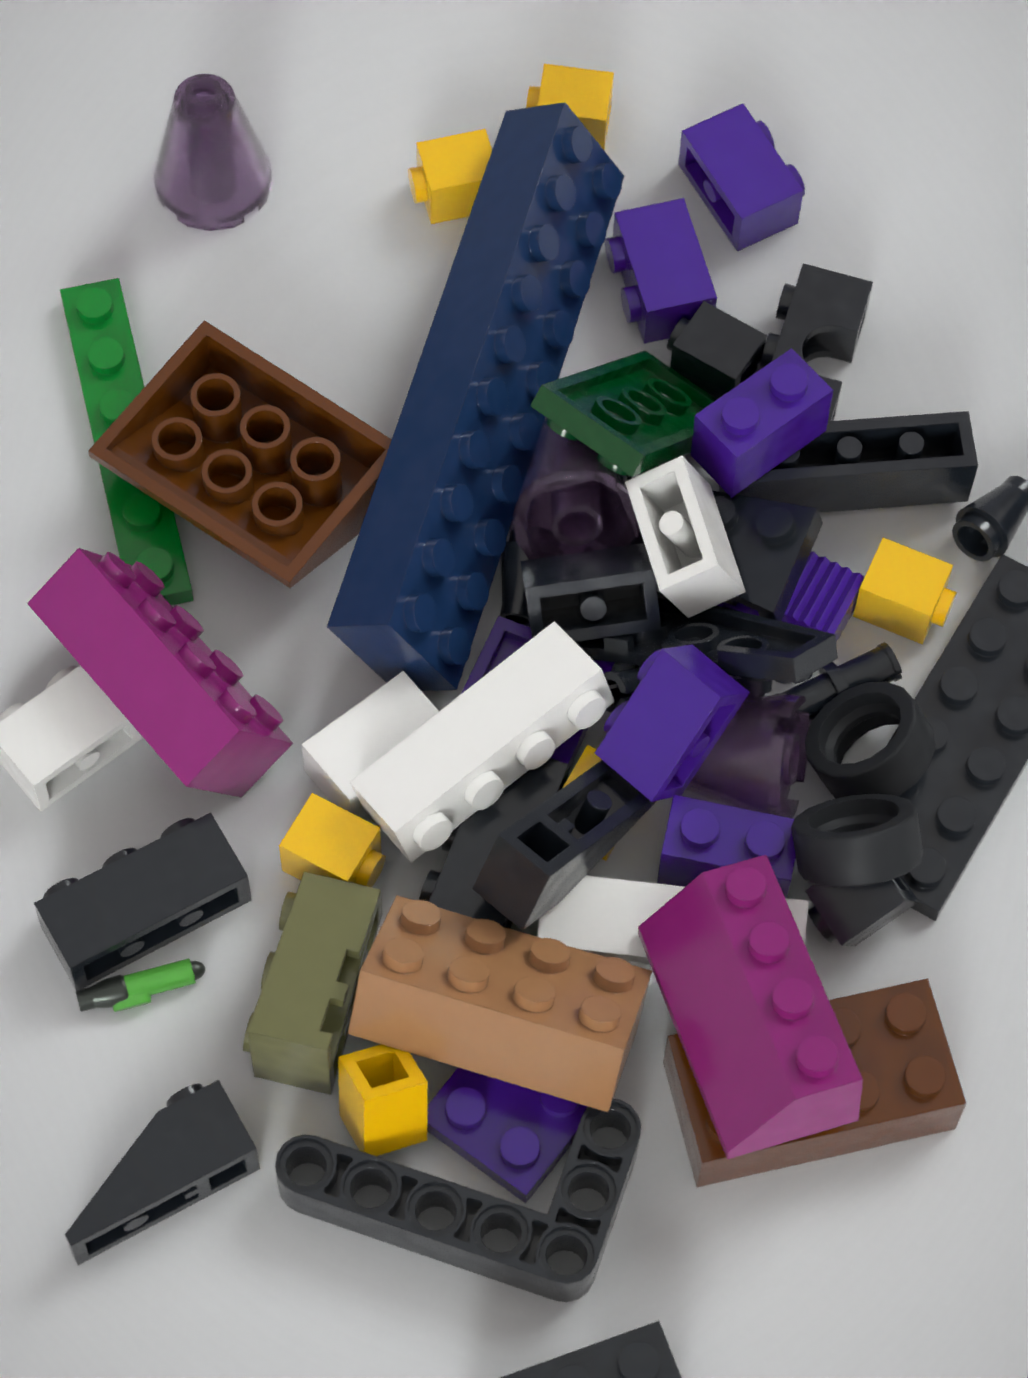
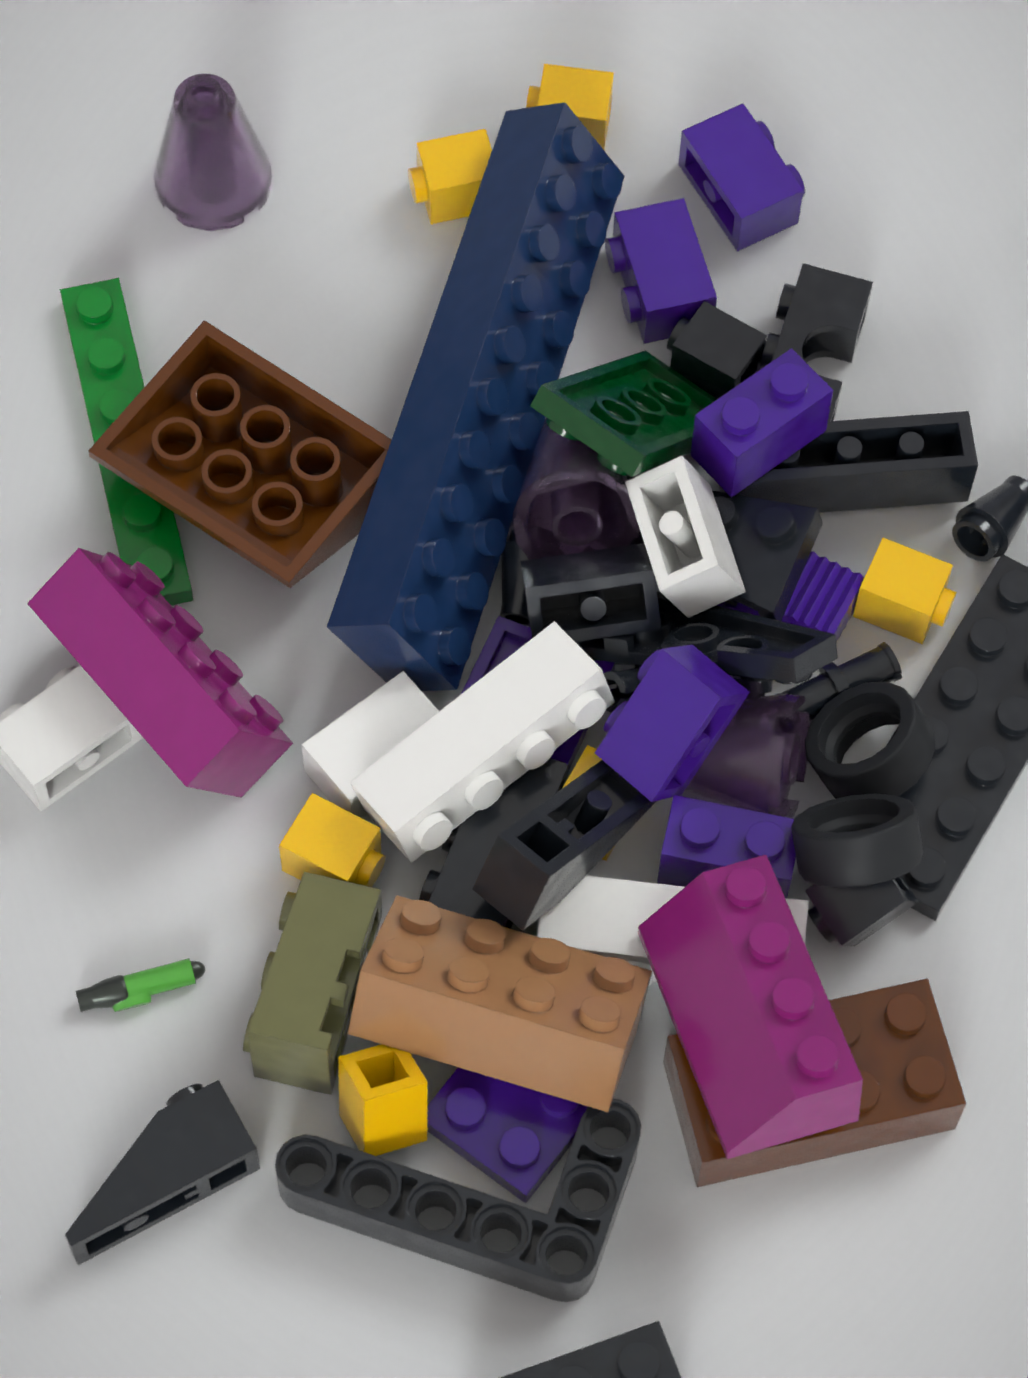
black brick [34,812,252,991] -> none

